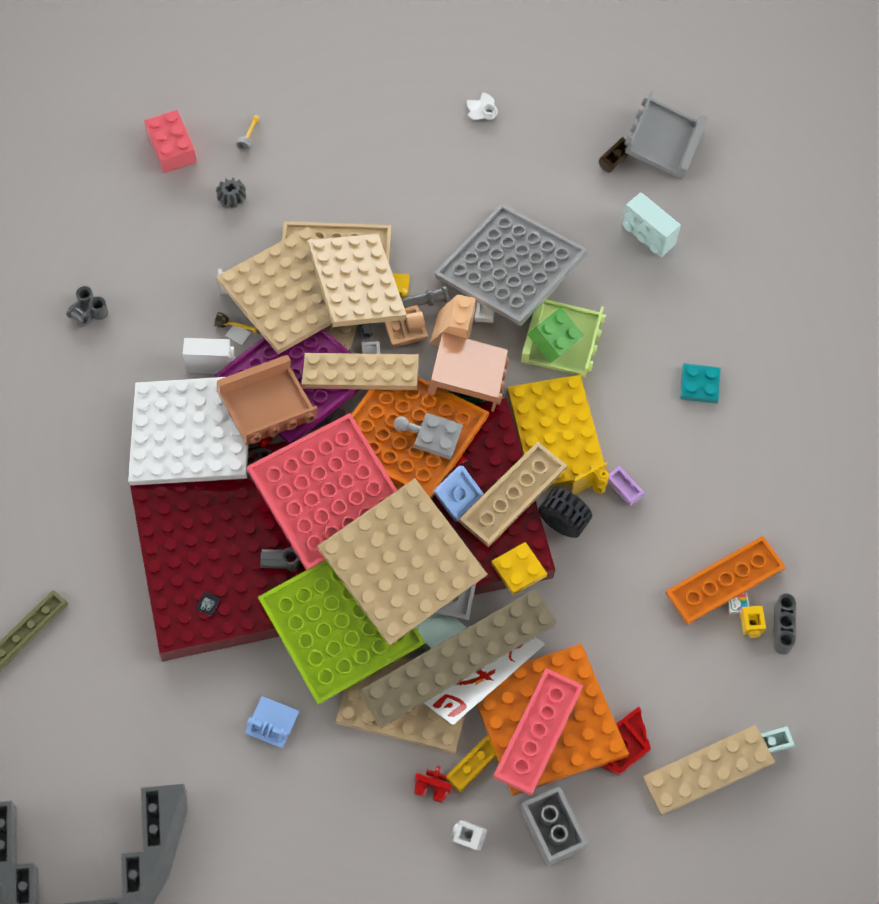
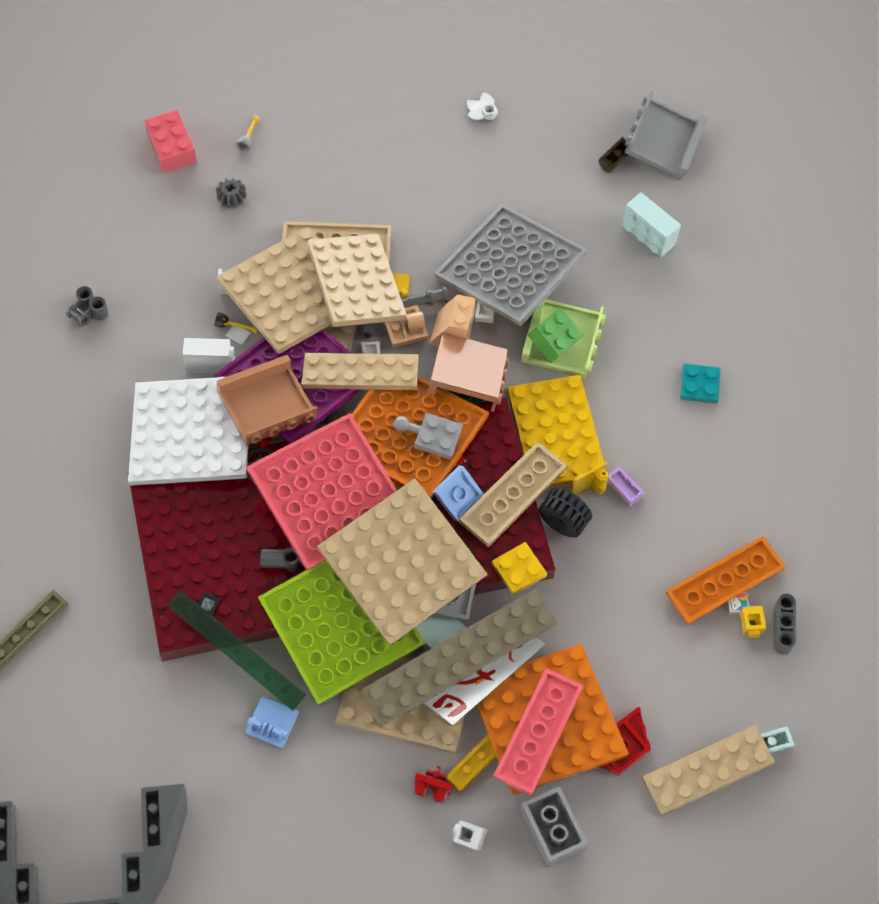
none -> clear green tile [167,590,306,711]

